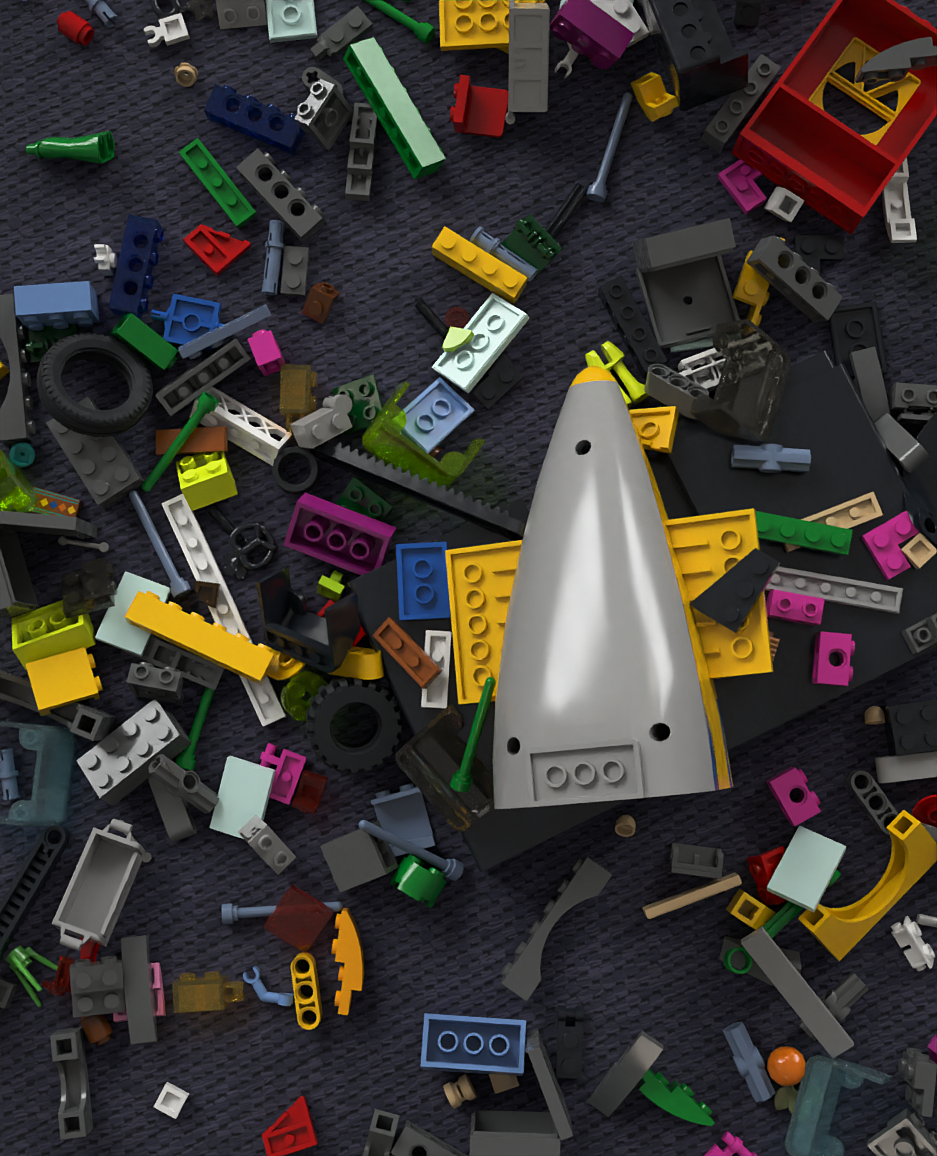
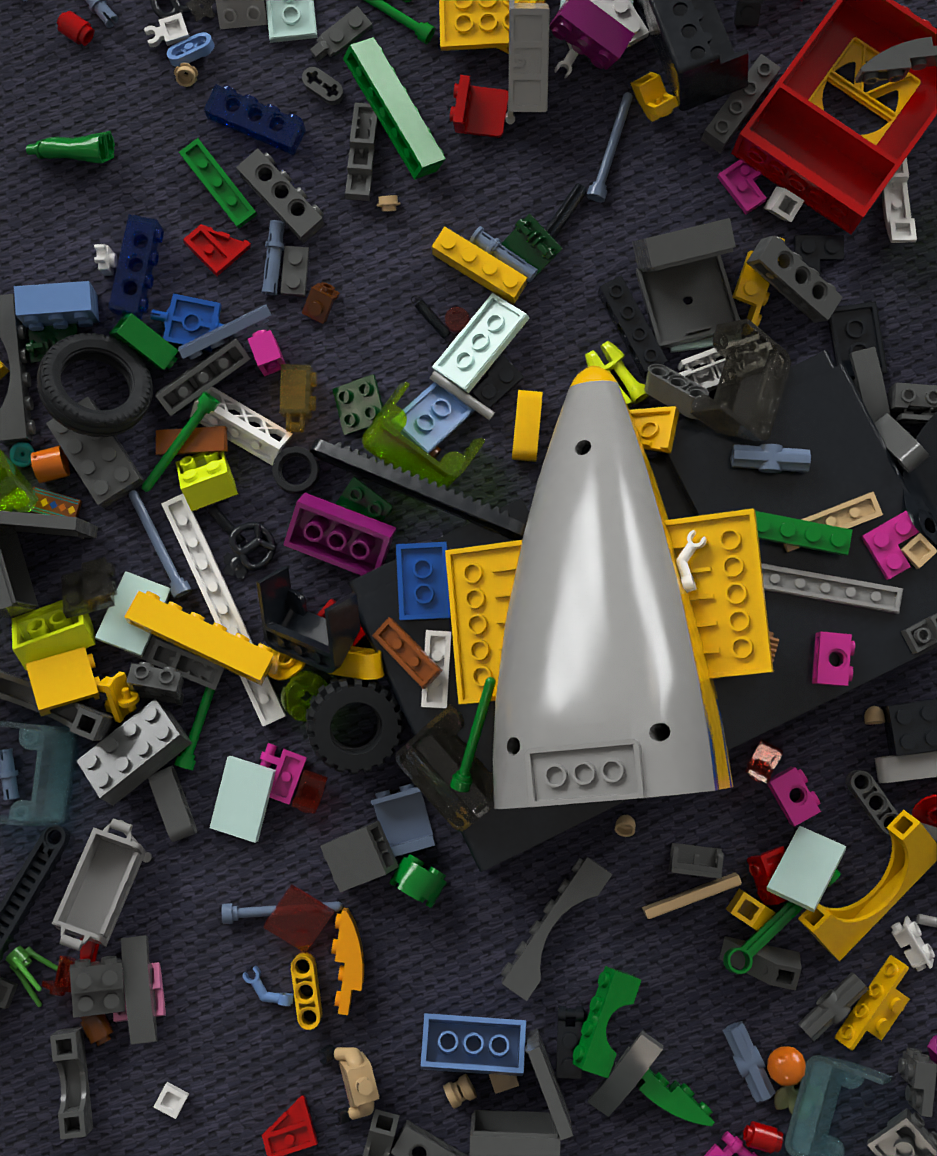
light grey hinge [58,536,109,552] -> none
dark grey piece [148,754,219,814] -> none
clear yellow brick [172,971,244,1013] -> none
dark brown tile [194,580,220,608] -> none
light grey hinge [238,815,296,875] -> none
light grey hinge [290,395,352,448] -> none
dark grey plate [294,79,354,151] -> none
lime tile [317,570,345,602] -> none
sand blue piece [359,820,464,881] -> none
tile [442,326,474,352] -> none
black wing [689,548,780,633] -> none
light grey tile [741,926,854,1058] -> none
dark pink brick [766,589,825,626] -> none
none -> orange piece [31,445,70,483]
none -> yellow hips [98,671,140,723]
none -> medium blue plate [167,32,214,67]
none -> tan torso [318,1044,379,1126]
none -> tan plate [377,195,401,212]
none -> light grey bar [429,371,495,421]
none -> yellow beam [512,390,543,462]
none -> green arch [572,966,641,1078]
none -> white arm [676,530,707,593]
none -> red brick [743,1121,783,1153]
none -> clear red bracket [746,739,783,784]
none -> yellow bracket [835,955,910,1051]

